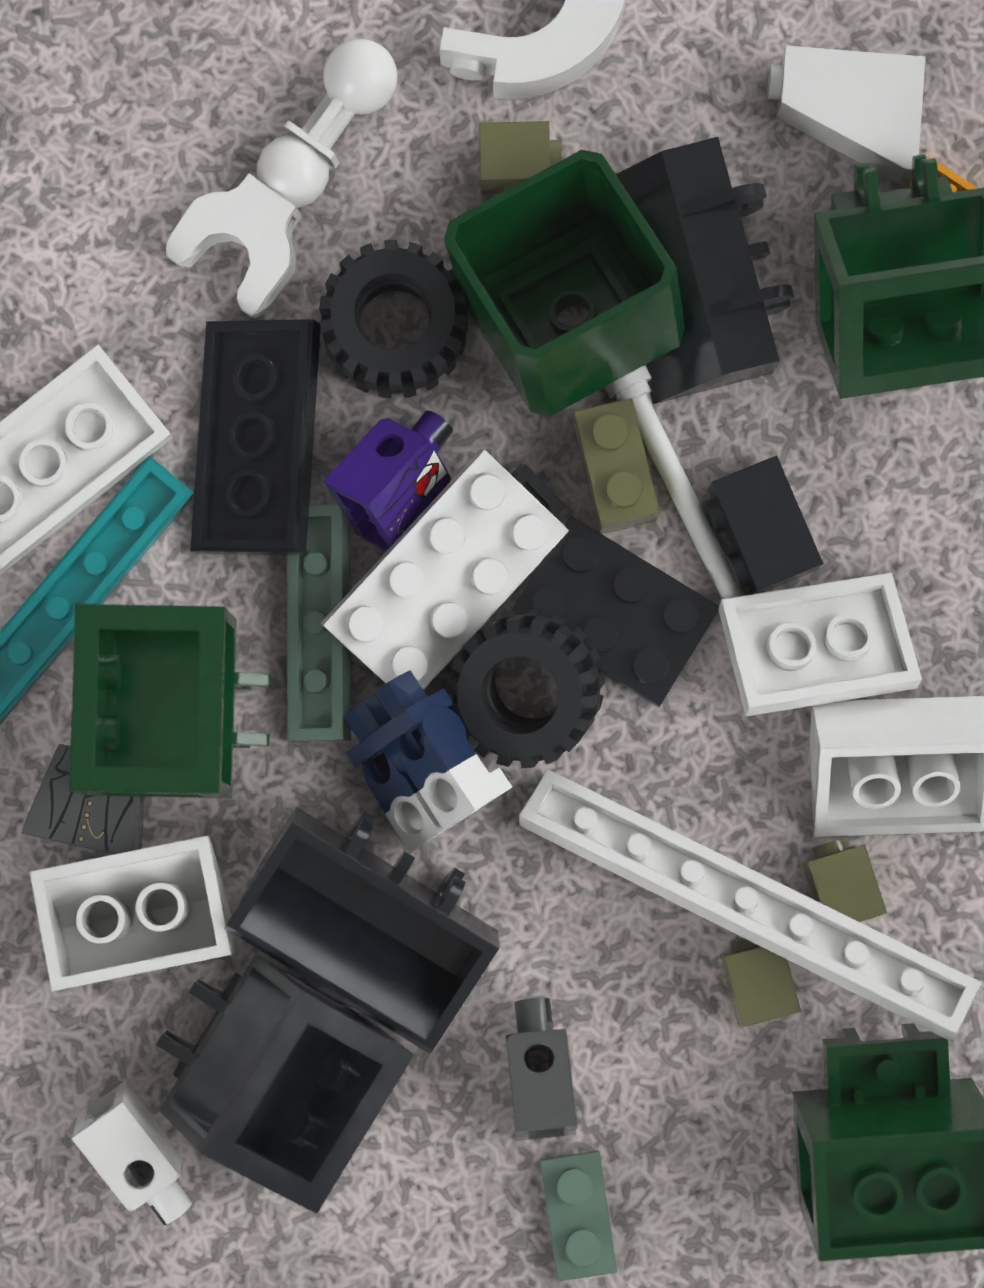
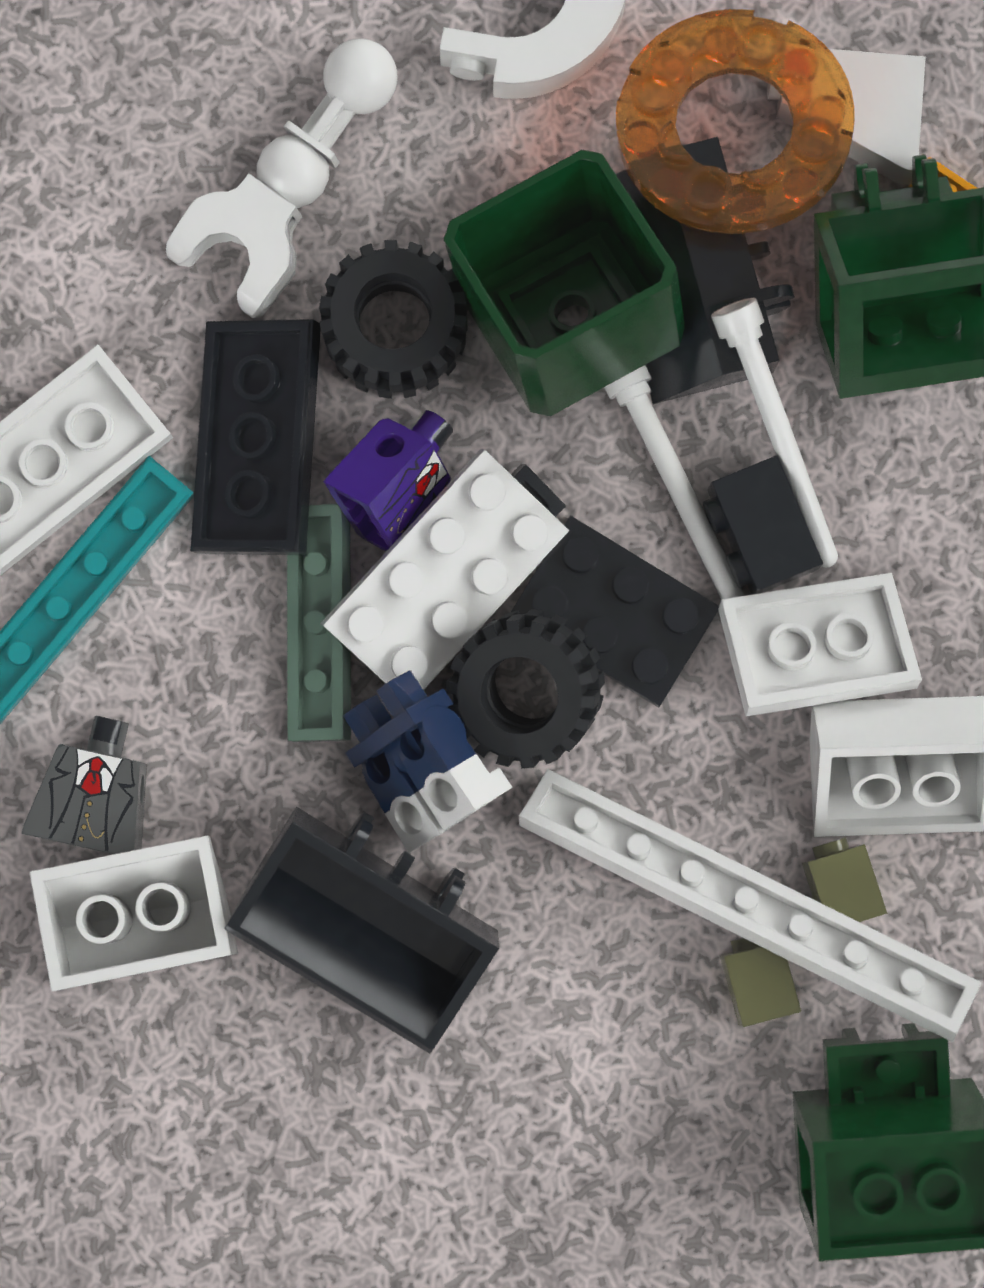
dark green piece [69,604,271,799] -> none
white torso [71,1079,192,1225] -> none
black piece [156,954,415,1214] -> none
olive brick [479,121,562,194] -> none
dark grey torso [506,998,577,1141] -> none
sand green plate [540,1150,617,1282] -> none
olive brick [573,398,660,534] -> none
none -> clear orange plate [616,9,855,234]
none -> white piece [711,298,838,568]

